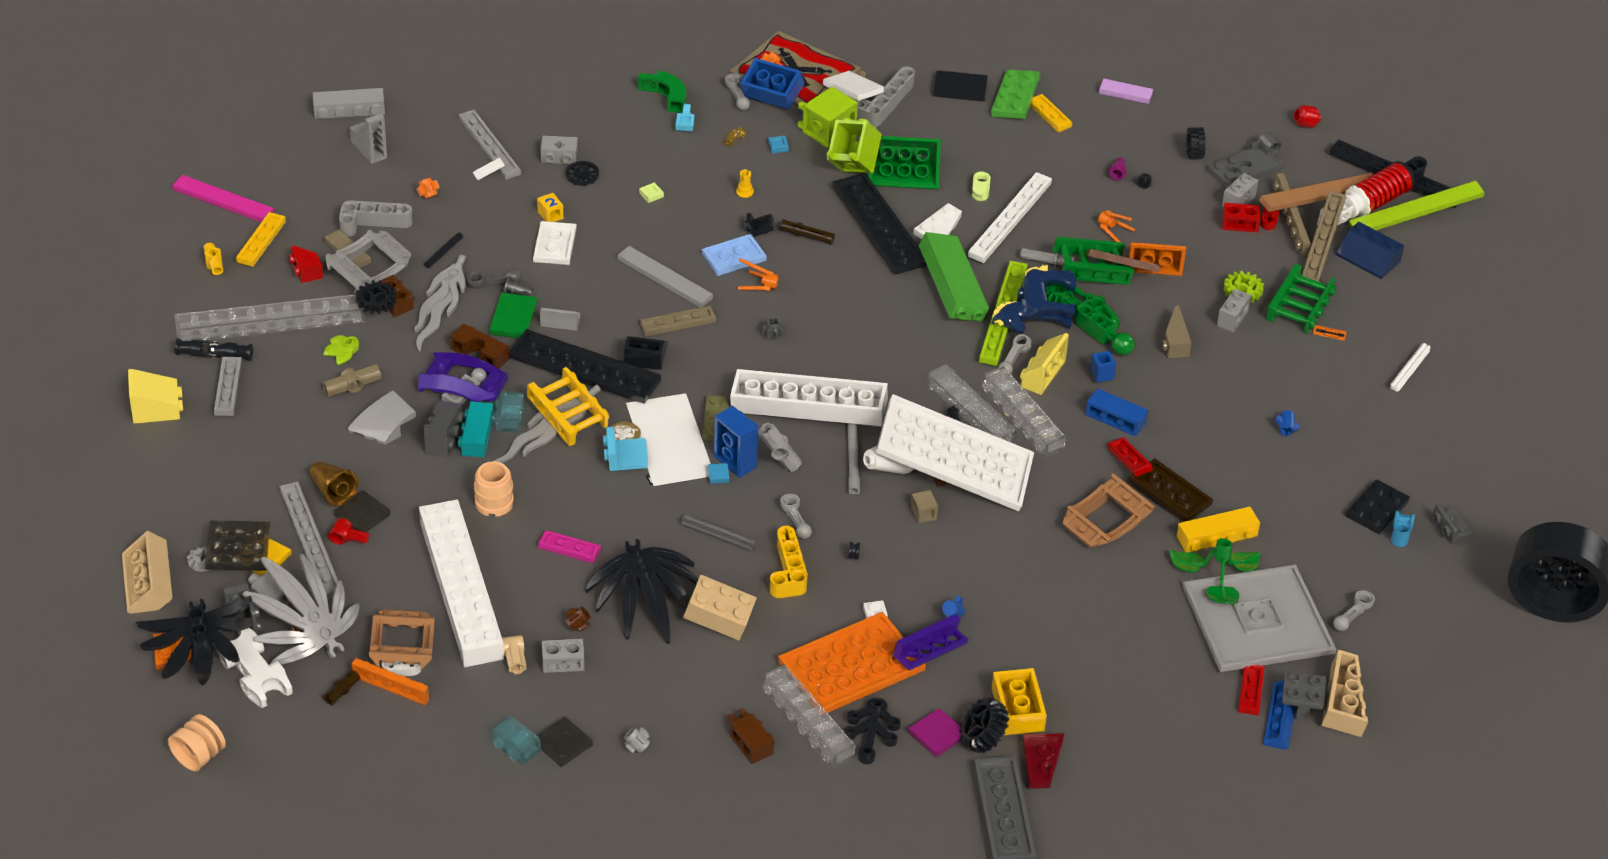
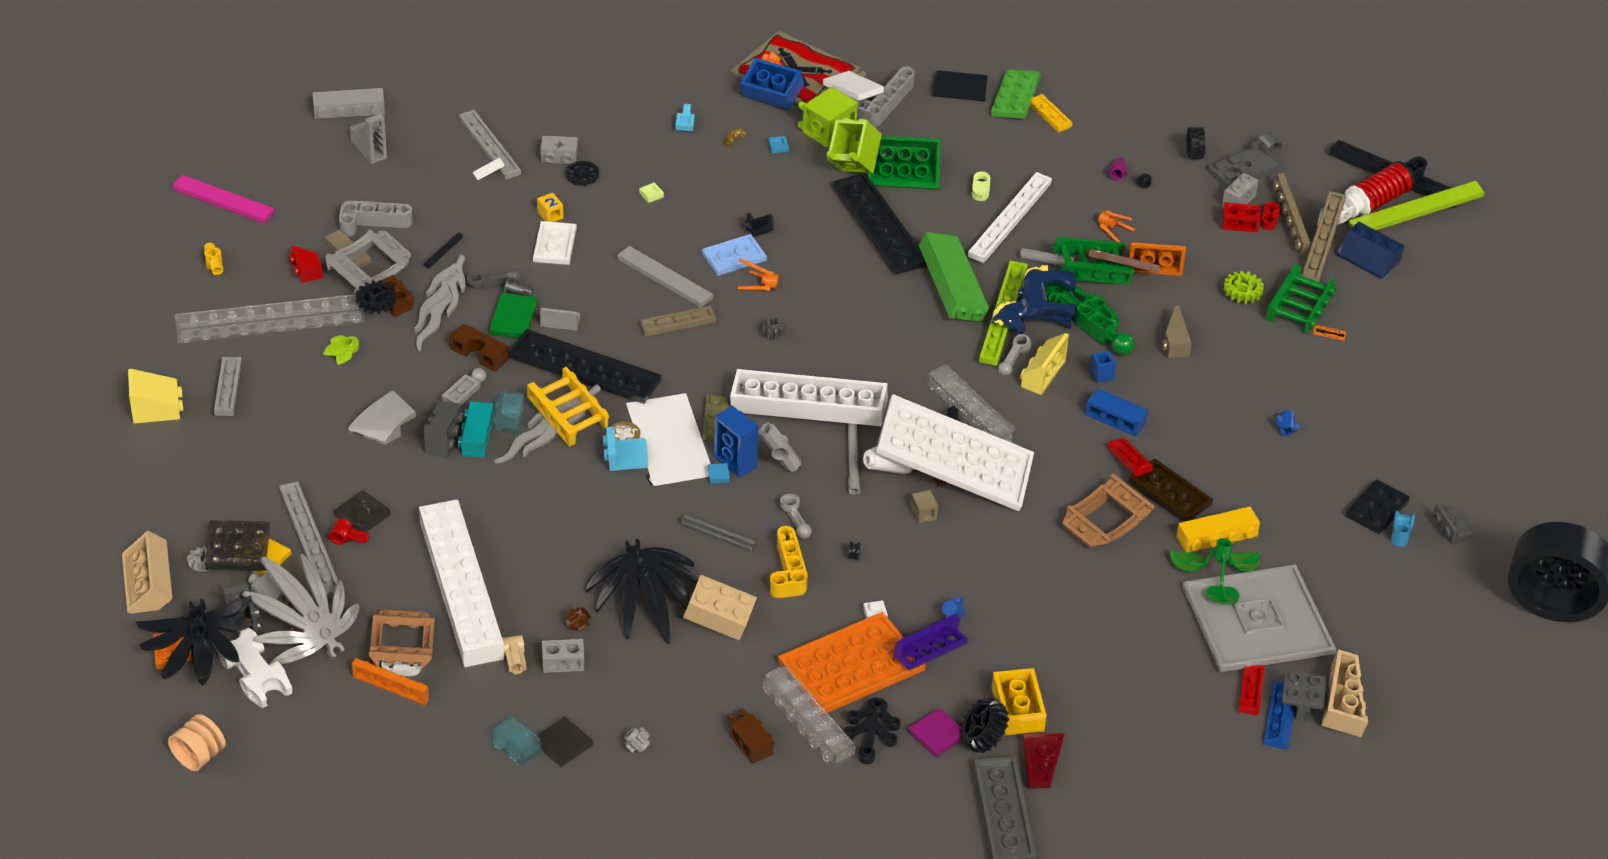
black piece [175,338,253,361] -> none
yellow plate [236,212,286,267] -> none
pearl gold cone [309,461,359,507] -> none
dark tan piece [322,364,382,397] -> none
dark brown pin [323,670,360,706] -> none
orange gear [416,177,440,199] -> none
dark purple wedge [418,352,509,402] -> none
light nougat piece [474,461,514,517] -> none
dark pink tile [538,530,601,564] -> none
black slope [624,336,668,370] -> none
green arch [638,71,686,113] -> none
light grey piece [725,74,750,111] -> none
yellow pin [736,169,754,198] -> none
dark brown pin [780,219,835,245] -> none
white wing [913,203,962,239] -> none
clear brick [983,366,1066,458] -> none
lavender tile [1099,78,1153,104] -> none
light grey brick [1217,289,1251,333] -> none
medium nougat tile [1259,173,1373,212] -> none
red head [1294,105,1321,128] -> none
light grey piece [1333,590,1375,631] -> none
white axle [1390,343,1431,392] -> none

